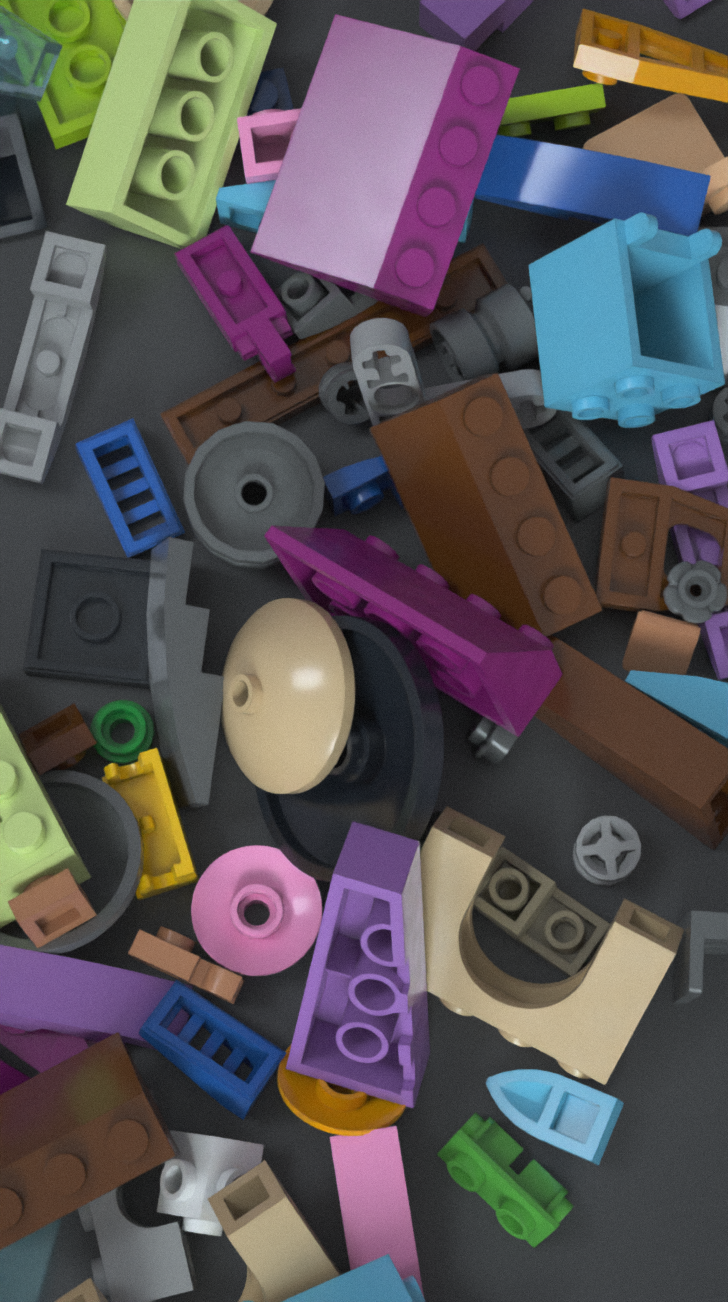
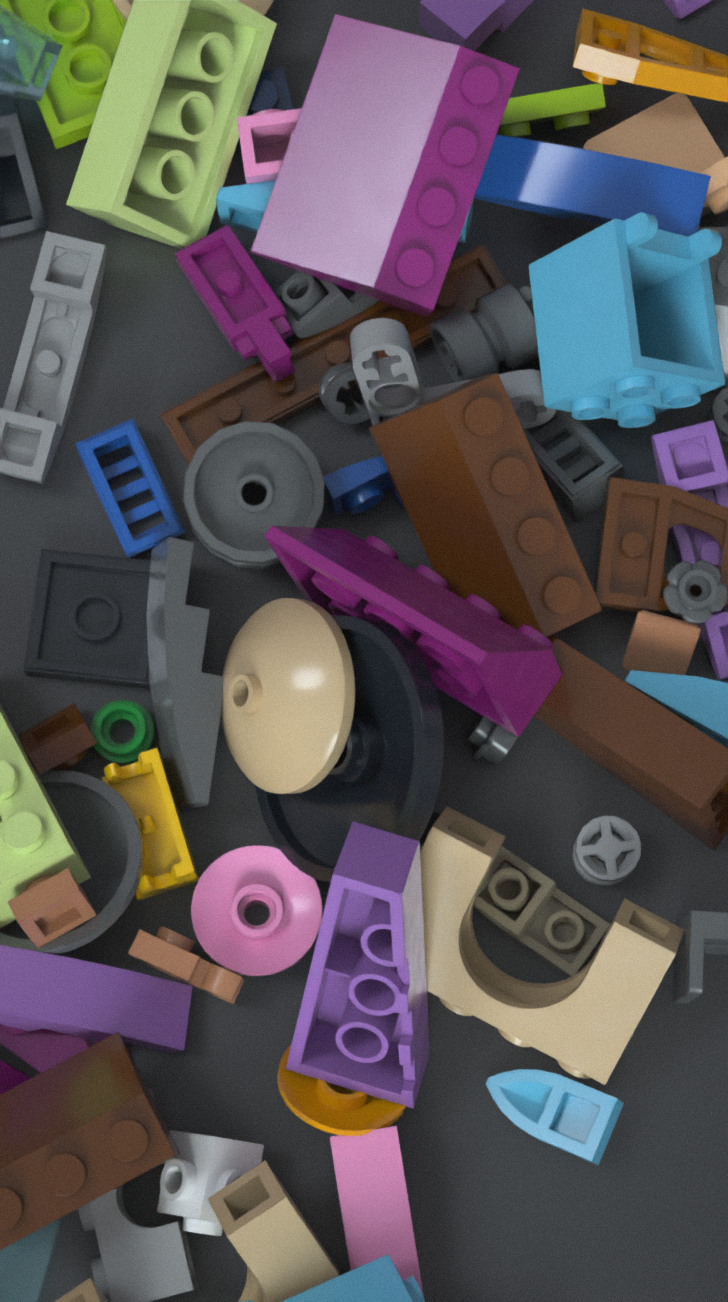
blue slope [138,980,286,1120] -> none
bright green hinge [437,1112,574,1248] -> none

